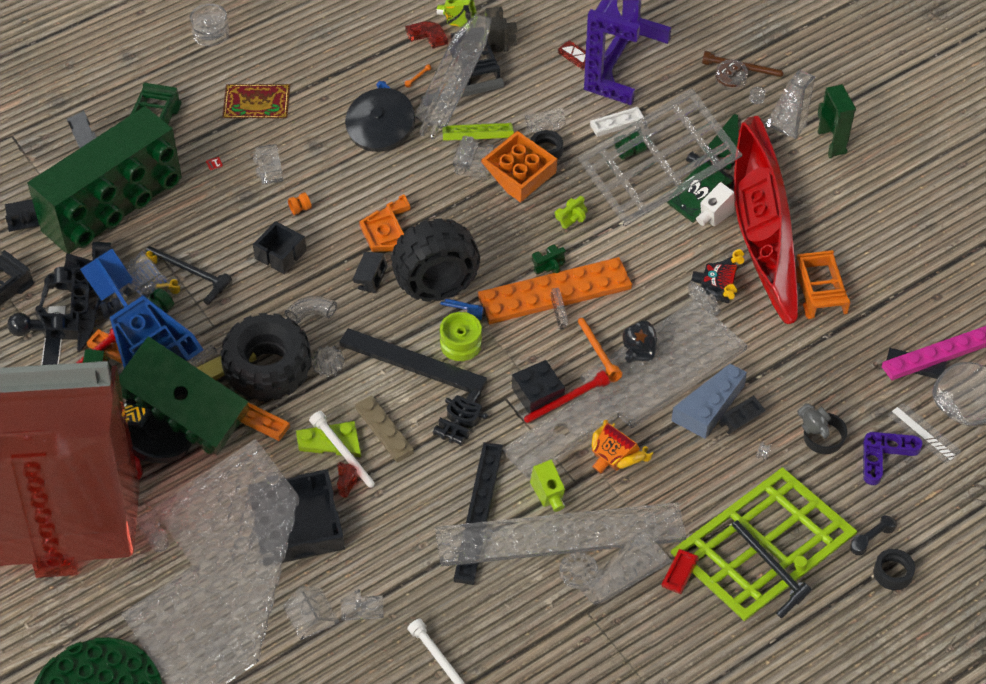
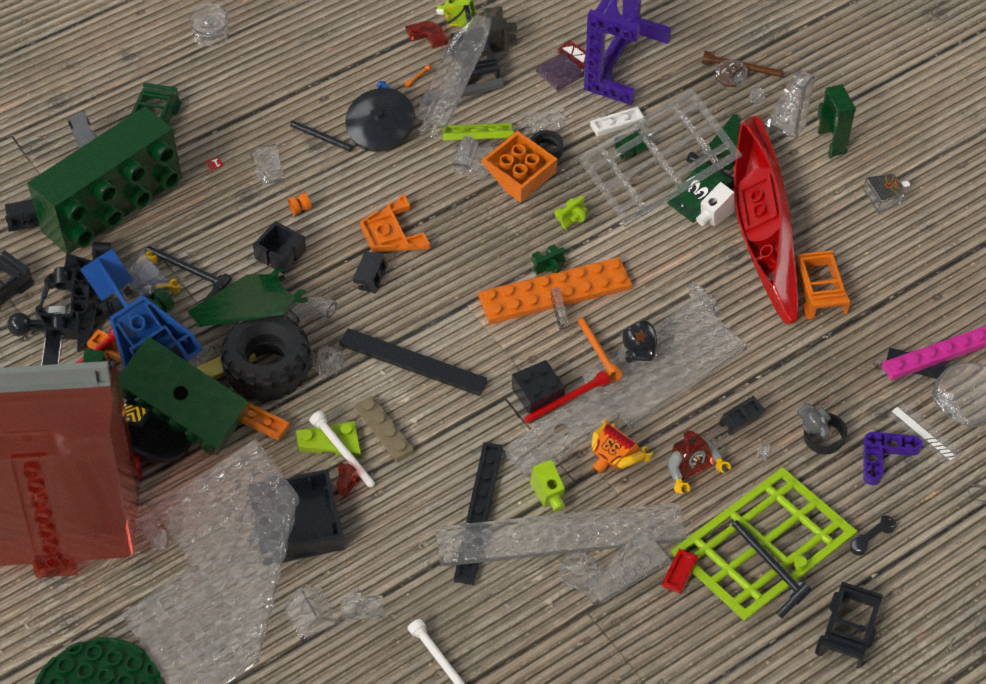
sticker [222,84,290,118] -> none
black tyre [391,218,480,302] -> none
black torso [433,389,488,447] -> none
lime wheel [439,312,482,361] -> none
blue plant [440,299,483,321] -> none
sand blue wedge [671,364,747,439] -> none
torso [691,249,745,304] -> none
black tyre [873,549,916,590] -> none
none -> dark green flag [188,267,308,327]
none -> black bar [290,120,353,152]
none -> clear purple hinge [536,53,584,91]
none -> torso [668,431,731,494]
none -> black piece [815,582,883,669]
none -> torso [863,174,910,214]

